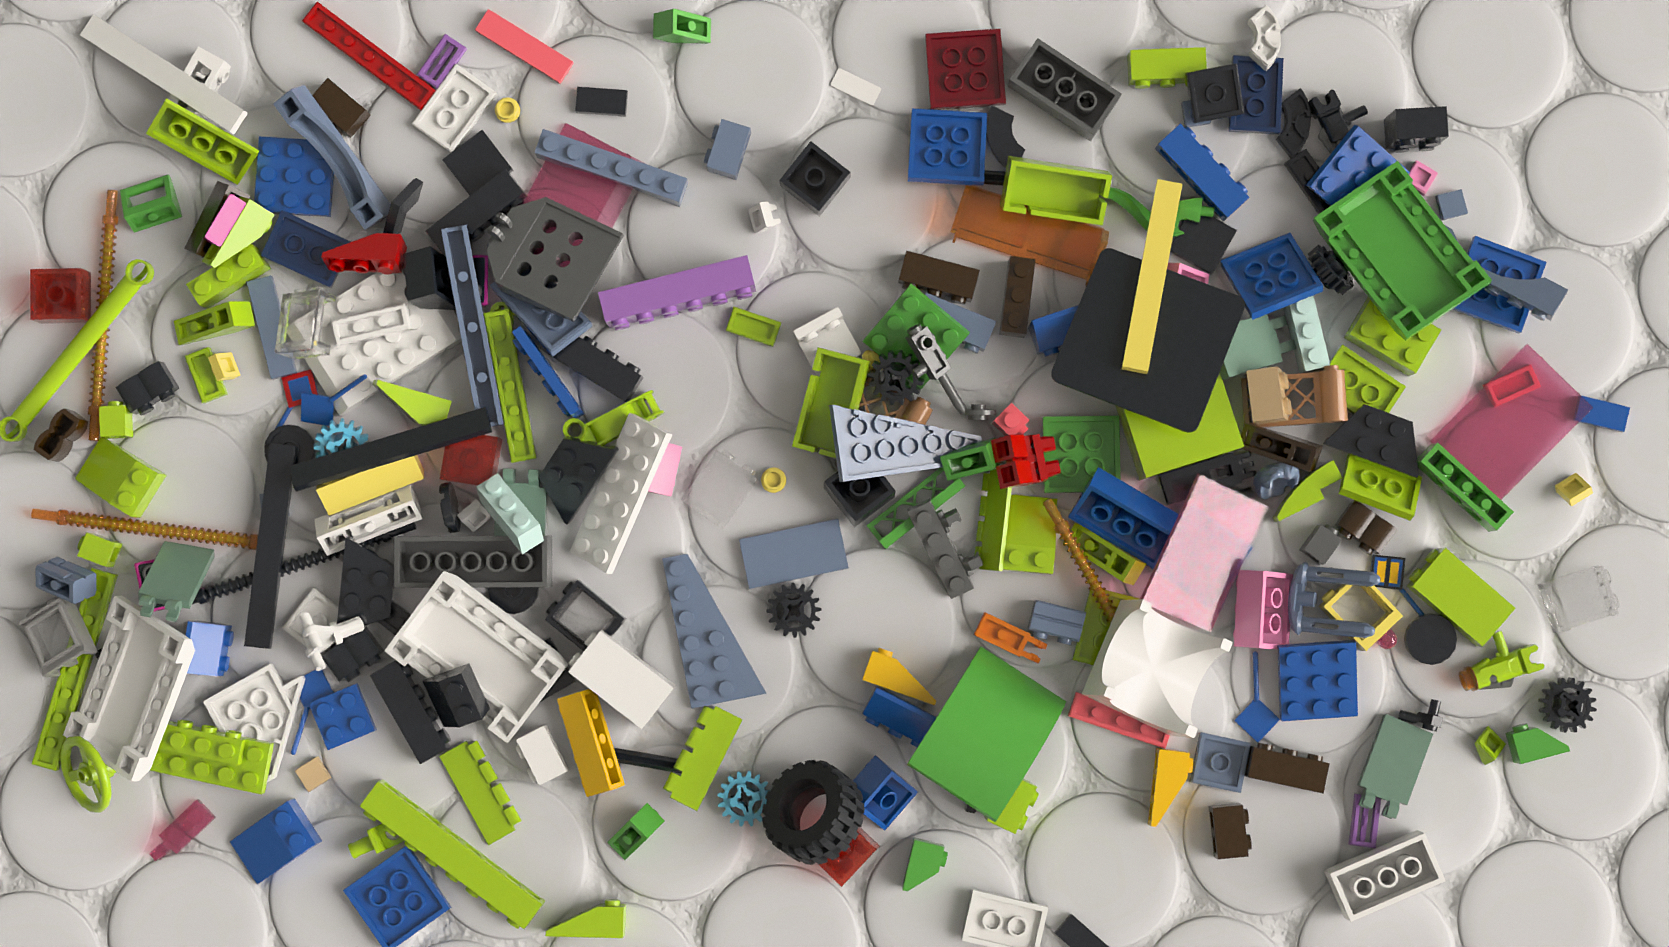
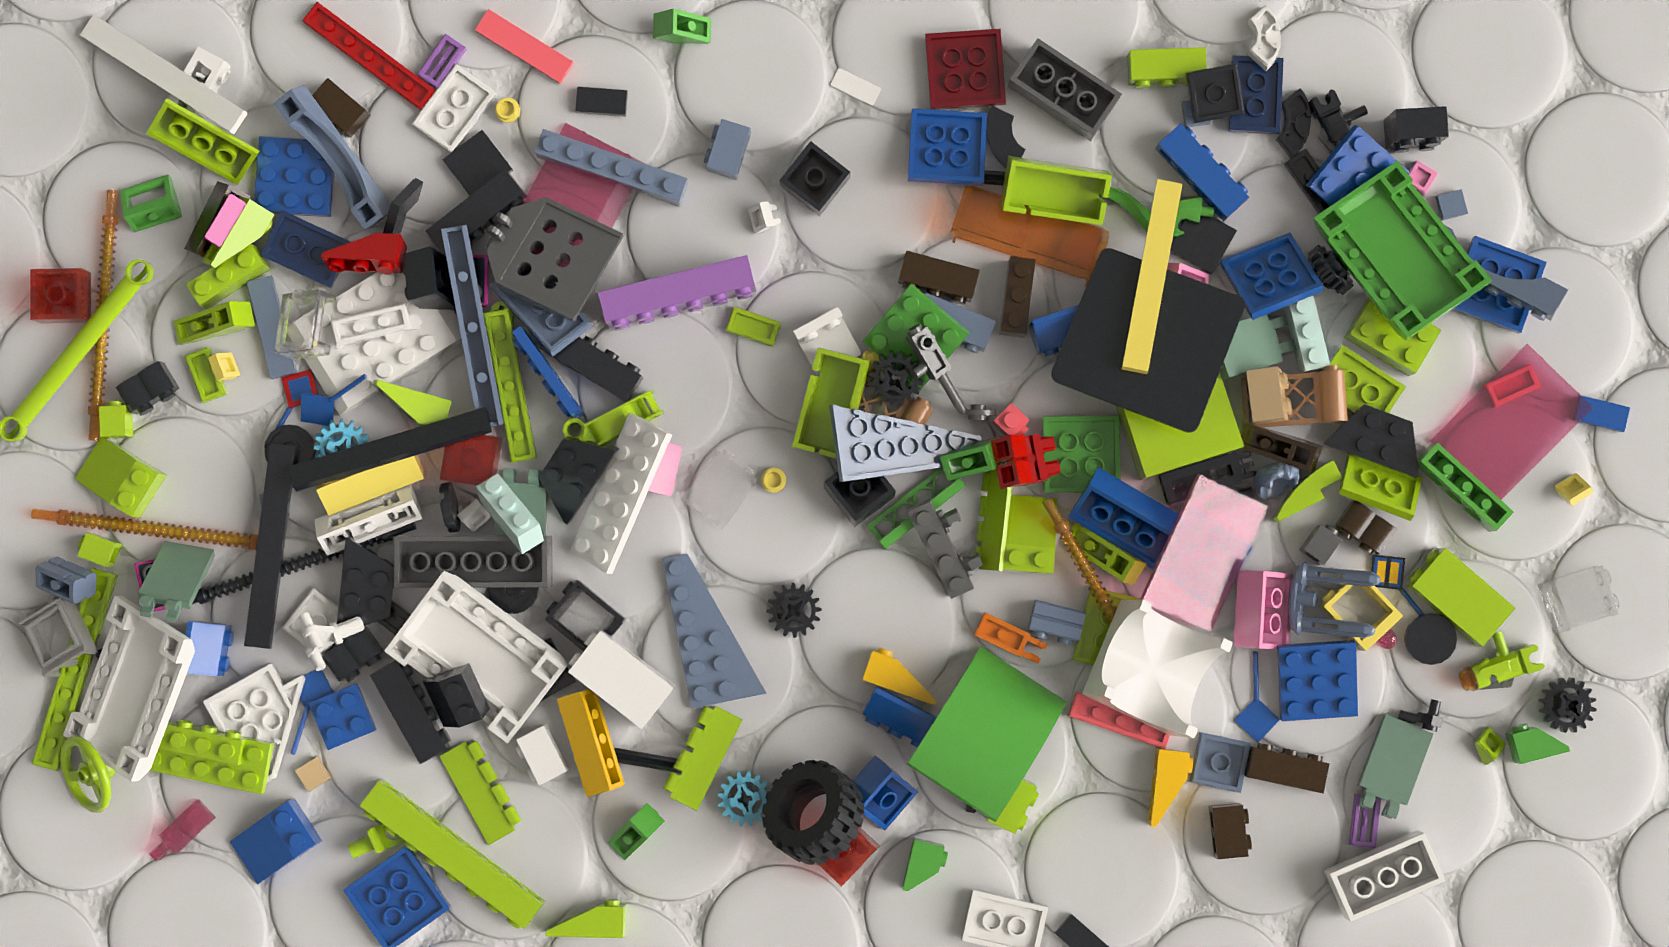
dark brown brick [34,408,89,462] -> none
sand blue tile [739,519,849,589] -> none

